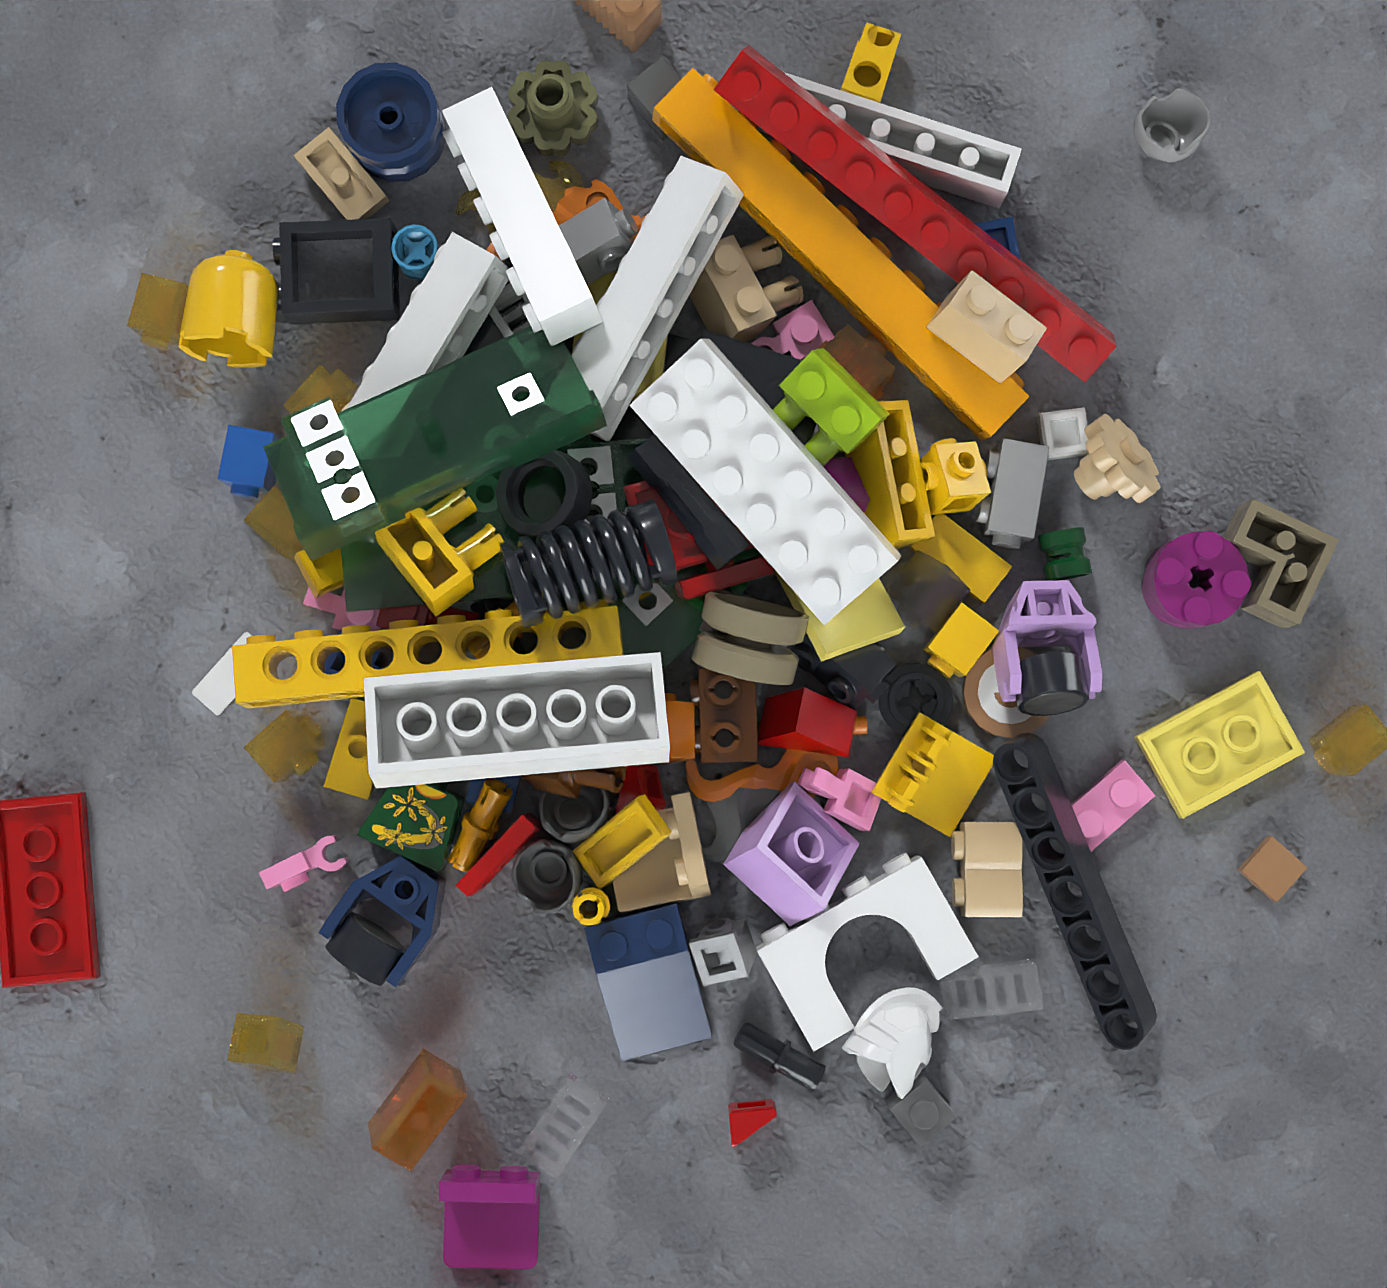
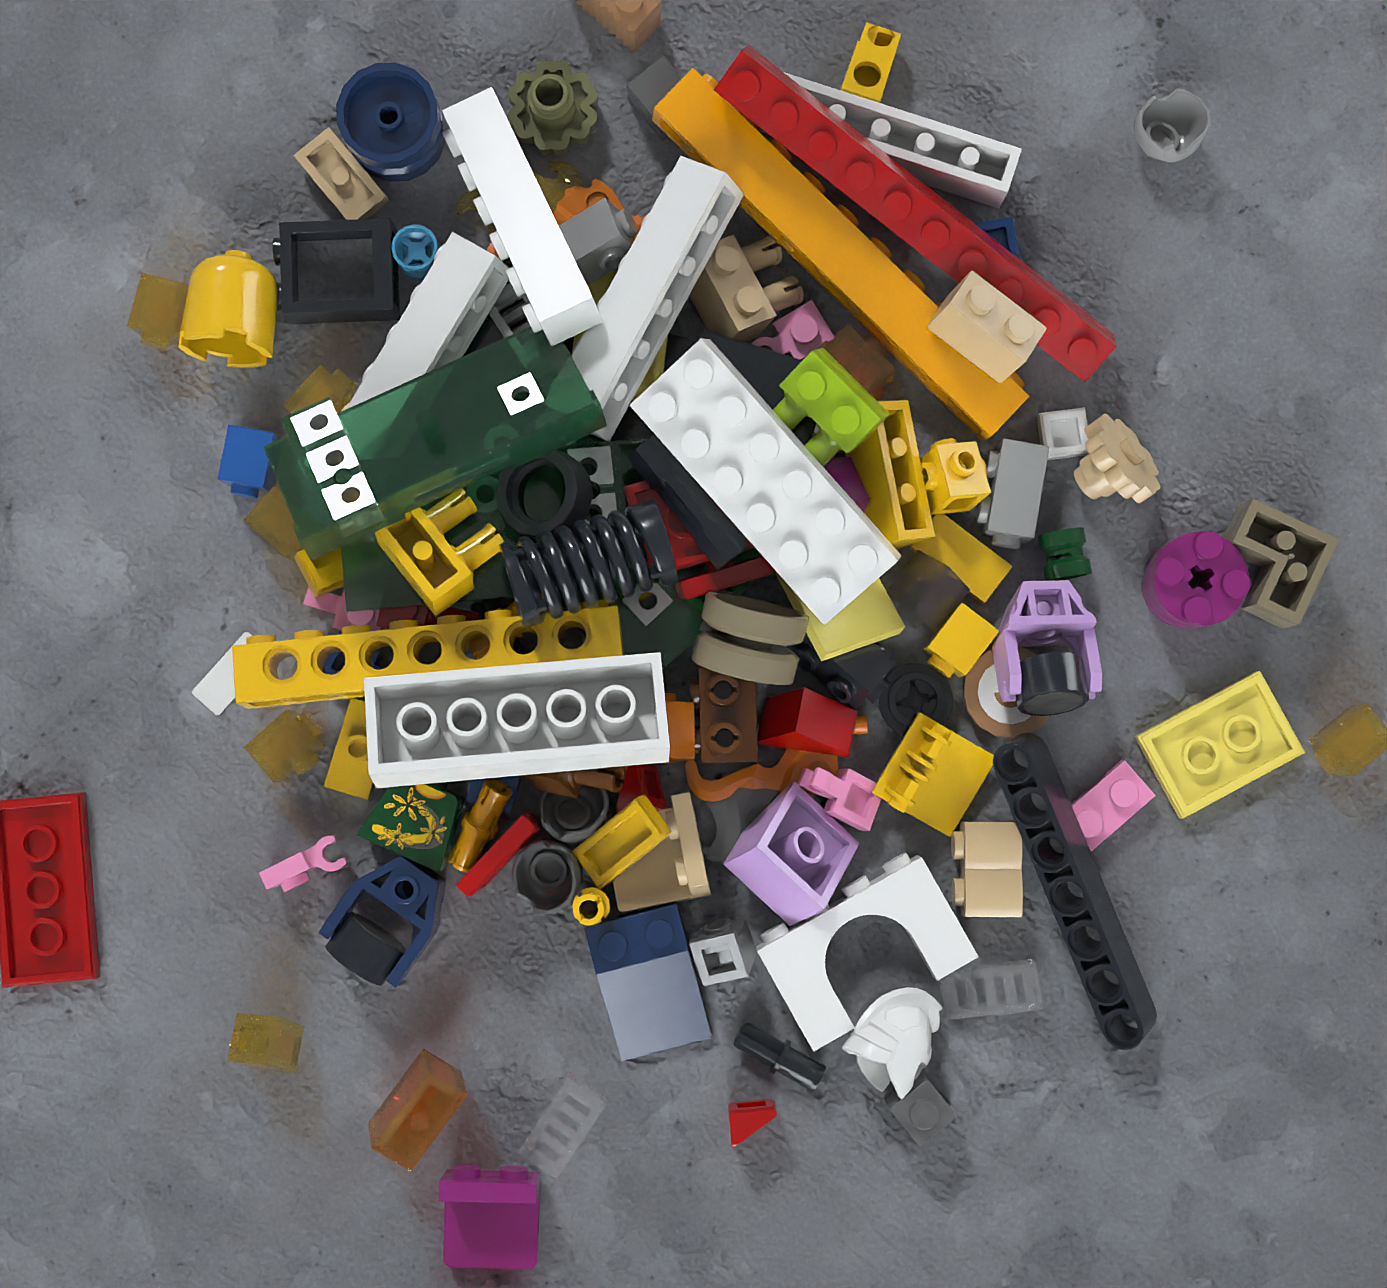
medium nougat tile [1238,836,1308,902] -> none

